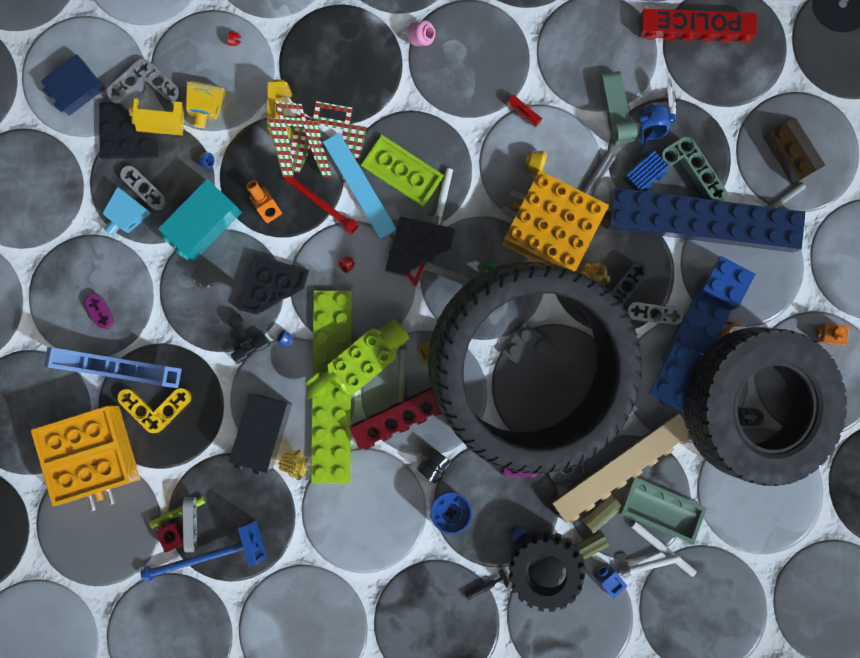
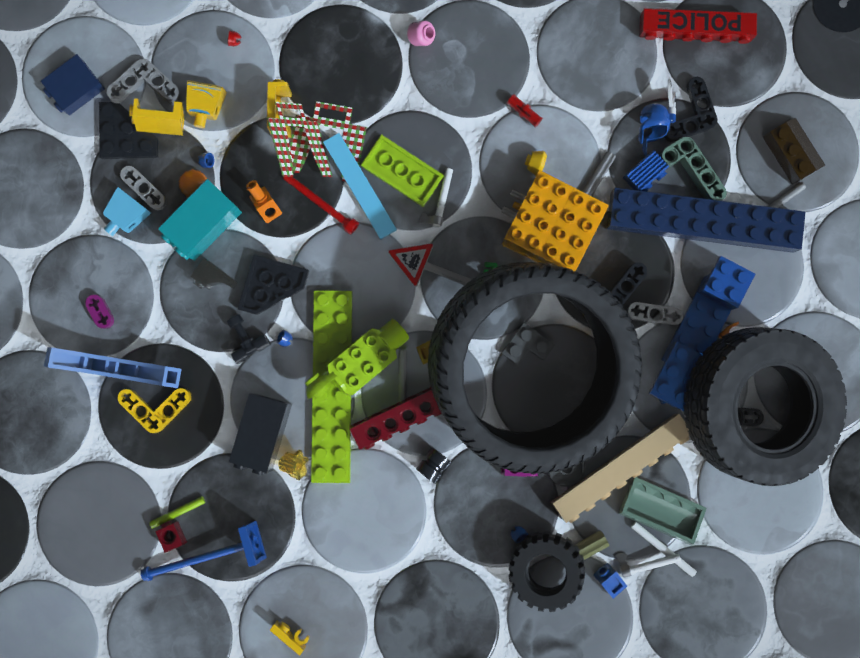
light orange piece [31,406,141,511] -> none
light grey beam [183,497,197,553] -> none
red hinge [338,256,355,273] -> none
black plate [385,216,456,276] -> none
blue wheel [430,493,472,534] -> none
black piece [465,569,509,600] -> none
clear yellow piece [581,263,611,288] -> none
olive axle [582,495,623,533] -> none
sand green beam [600,71,637,145] -> none
orange brick [815,323,849,346] -> none
none -> orange hair [179,169,207,198]
none -> yellow plate [270,620,310,656]
none -> black beam [664,76,718,142]

